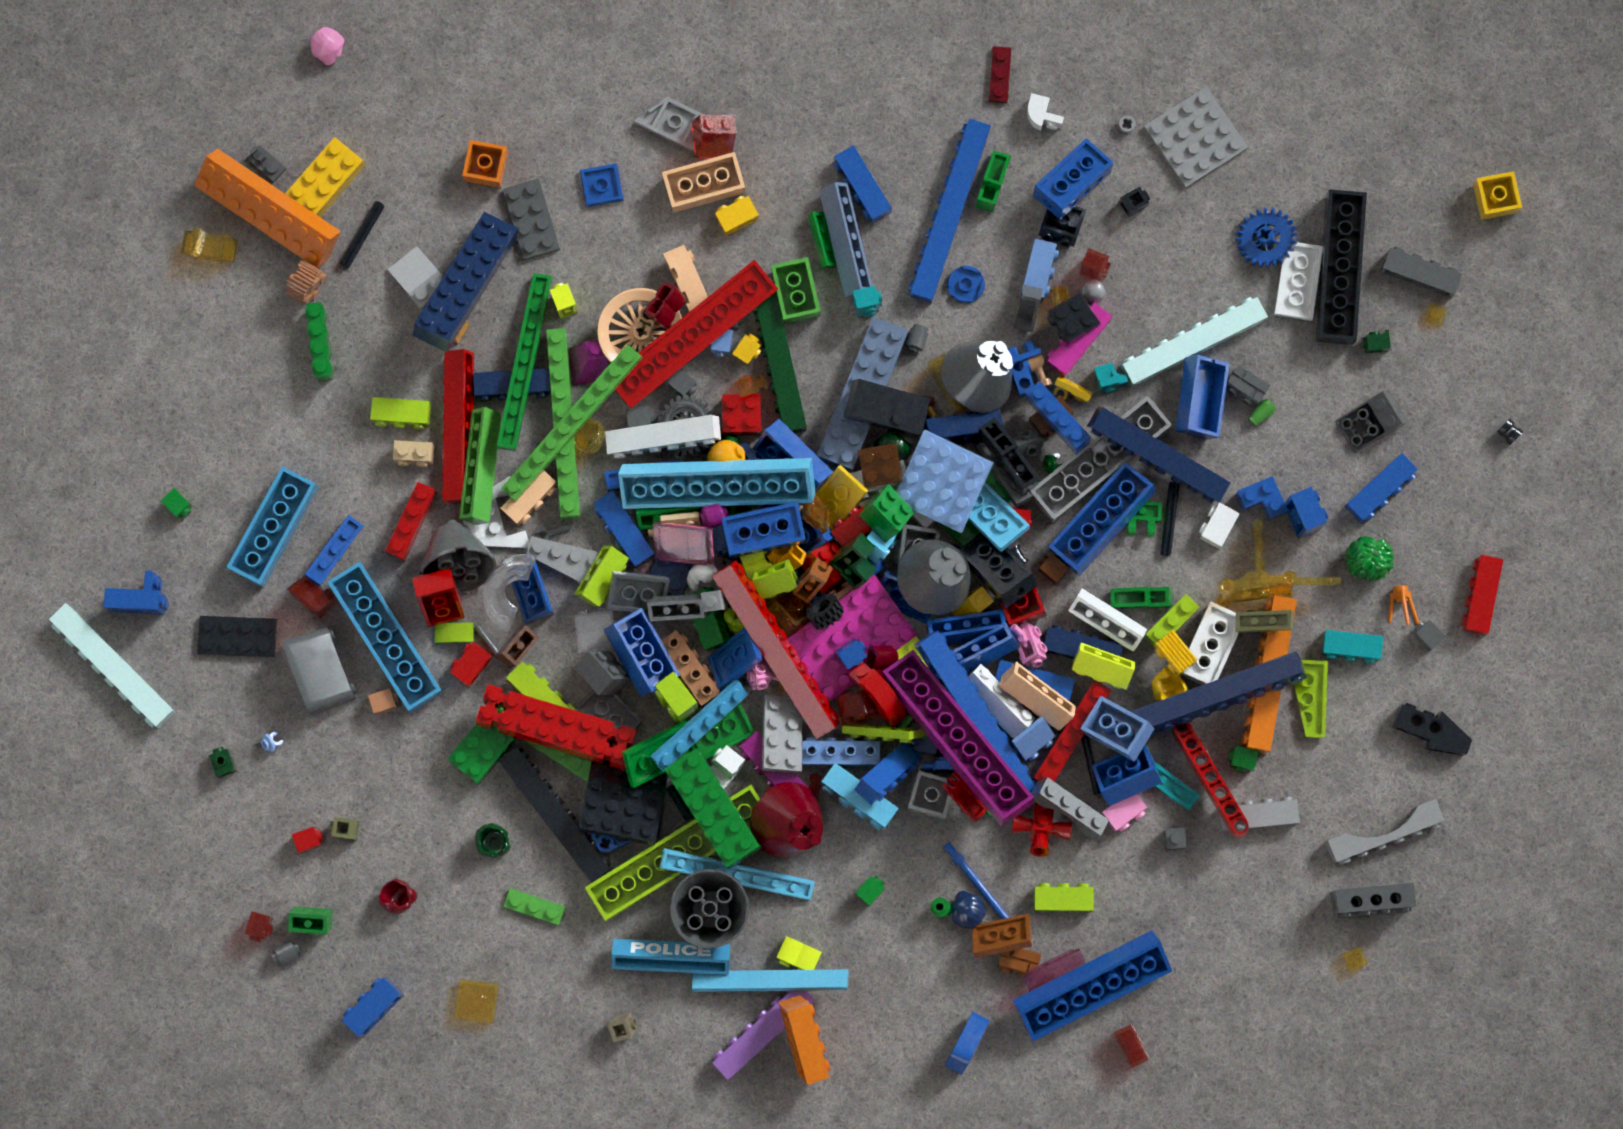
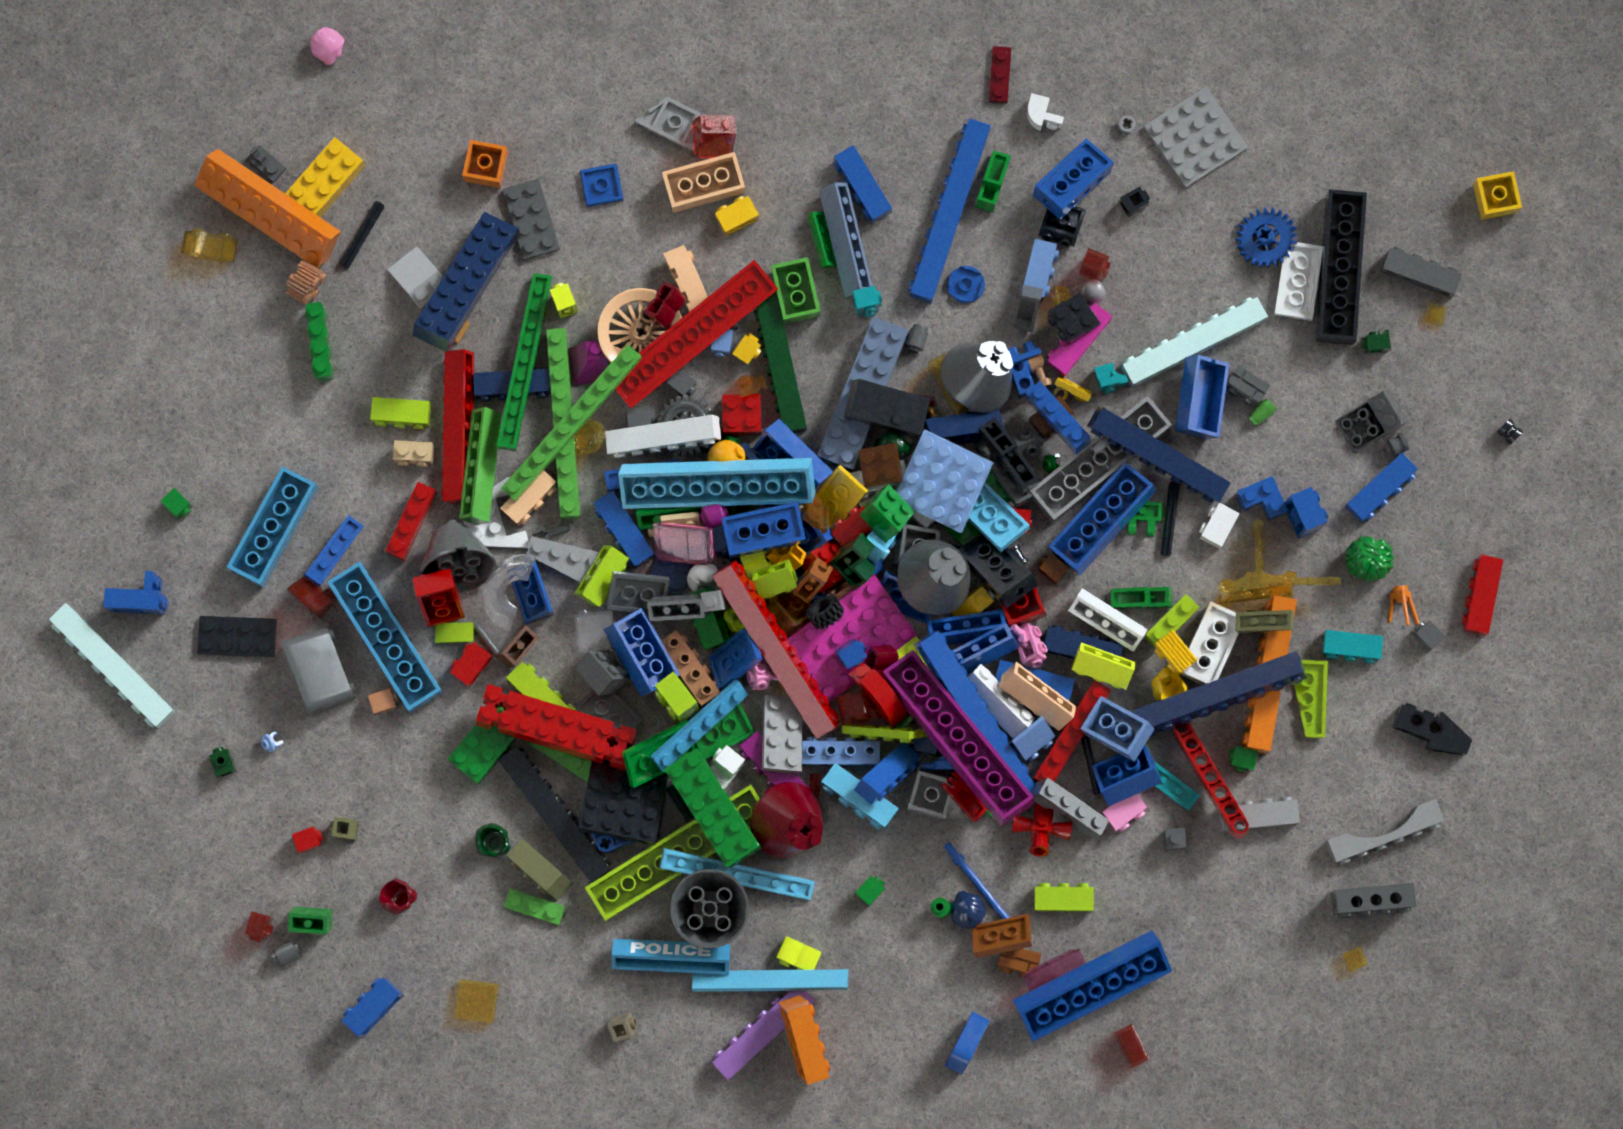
none -> olive wedge [507,838,573,901]
none -> dark grey wheel [1387,433,1409,456]

